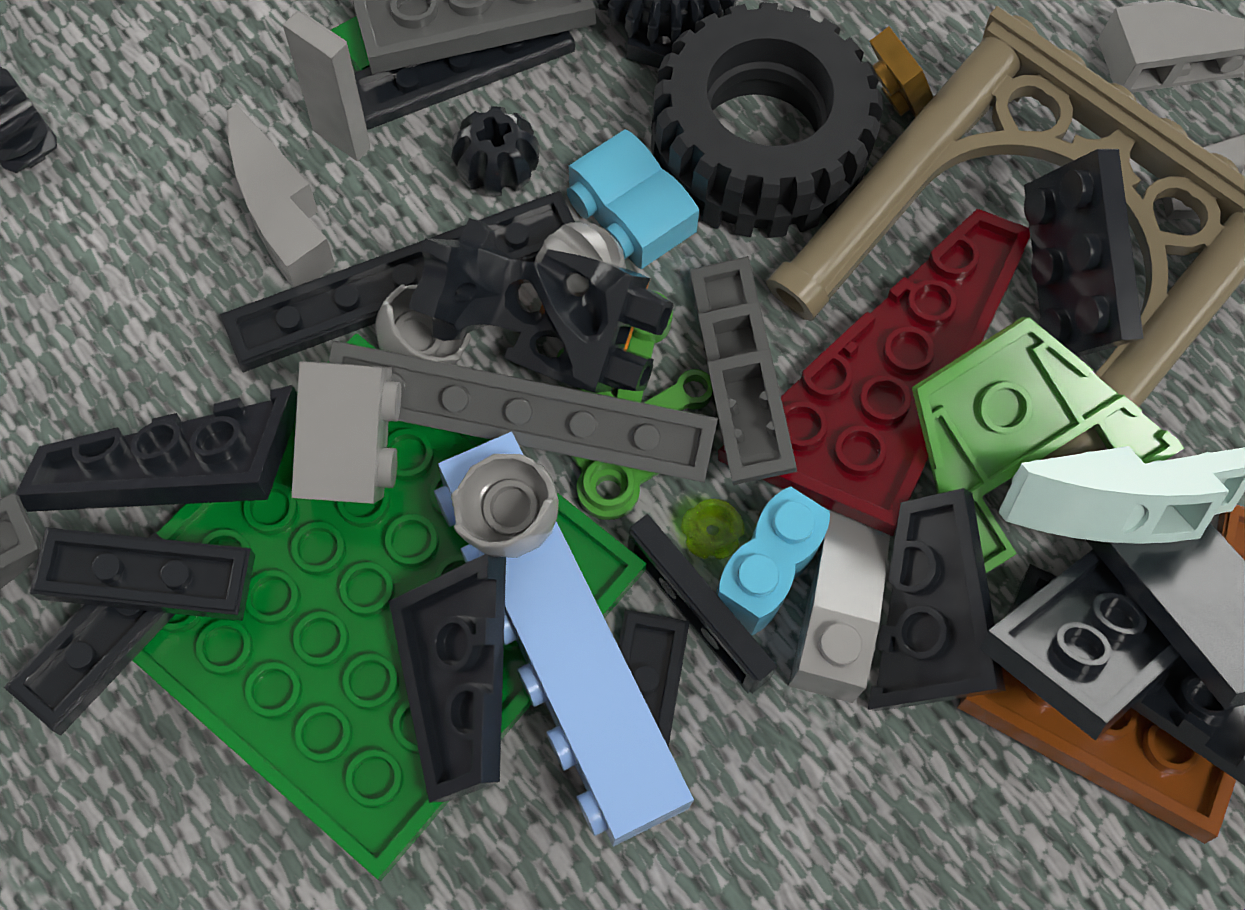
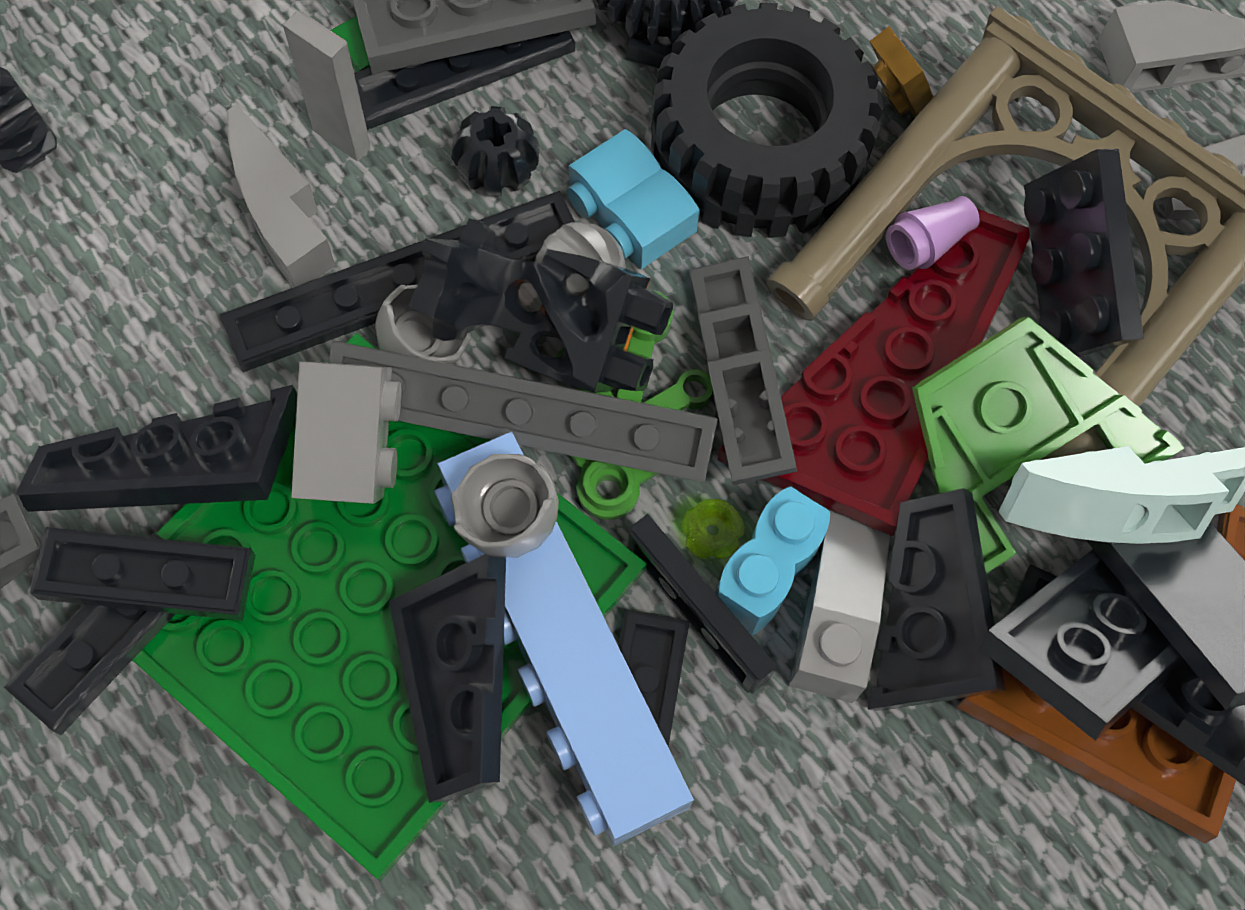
none -> lavender cone [886,196,979,270]

